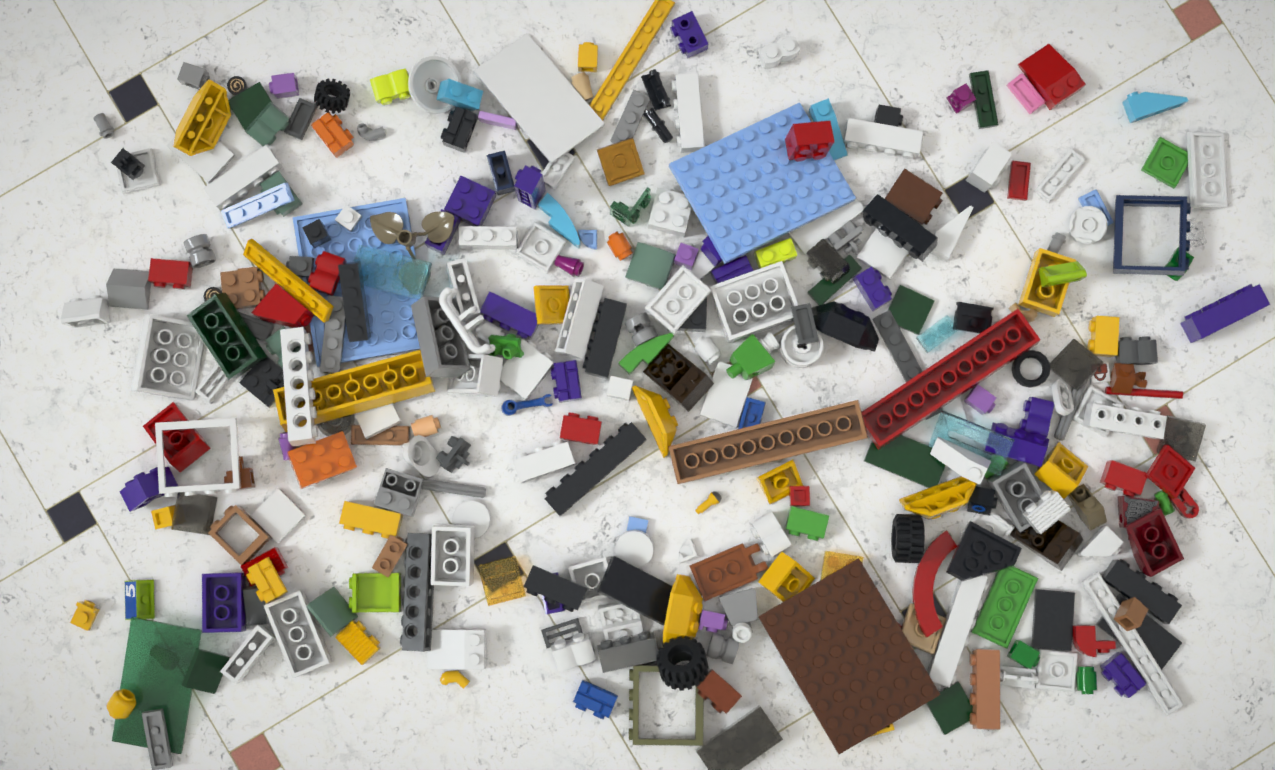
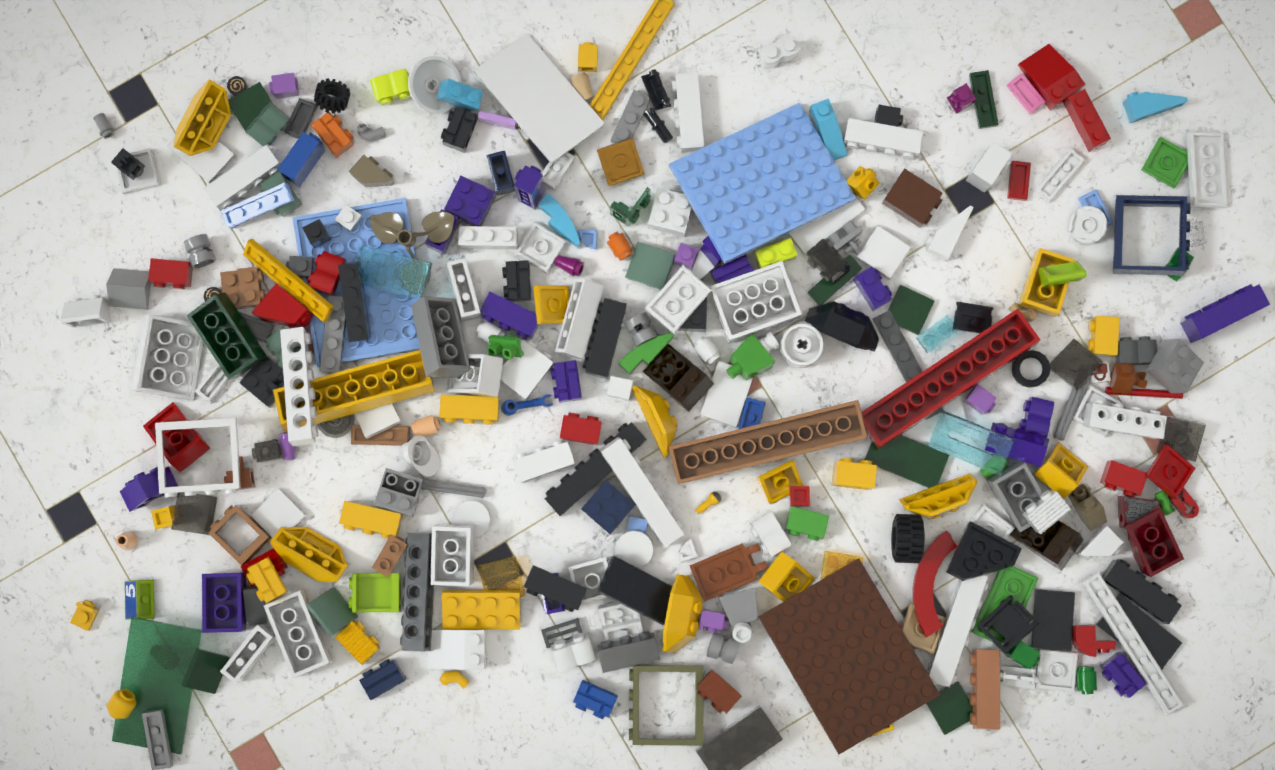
light grey brick [177,62,210,90] -> none
orange brick [287,431,357,489] -> none
dark grey hips [436,436,471,473] -> none
white piece [439,287,496,355] -> none
black tyre [656,636,709,691] -> none
dark purple brick [670,11,709,59] -> none
red brick [785,121,835,162] -> none
dark grey tile [791,303,819,345] -> none
black brick [863,194,938,262] -> none
white slope [930,437,991,485] -> none
black brick [967,486,998,516] -> none
light grey pin [1047,232,1066,254] -> none
white plate [1051,379,1074,416] -> none
medium nougat brick [1114,597,1149,631] -> none
none -> light nougat cone [116,531,137,550]
none -> clear smoke brick [252,439,283,463]
none -> yellow wedge [270,527,348,582]
none -> blue brick [277,132,325,188]
none -> dark tan slope [349,155,394,187]
none -> dark blue brick [359,659,406,700]
none -> yellow brick [439,394,500,425]
none -> yellow plate [442,590,521,630]
none -> black brick [502,260,531,302]
none -> dark blue brick [581,480,636,535]
none -> white brick [599,437,684,548]
none -> yellow brick [831,458,877,490]
none -> yellow brick [846,166,880,200]
none -> black container [978,595,1039,656]
none -> red brick [1063,89,1111,152]
none -> light grey brick [1147,339,1204,393]

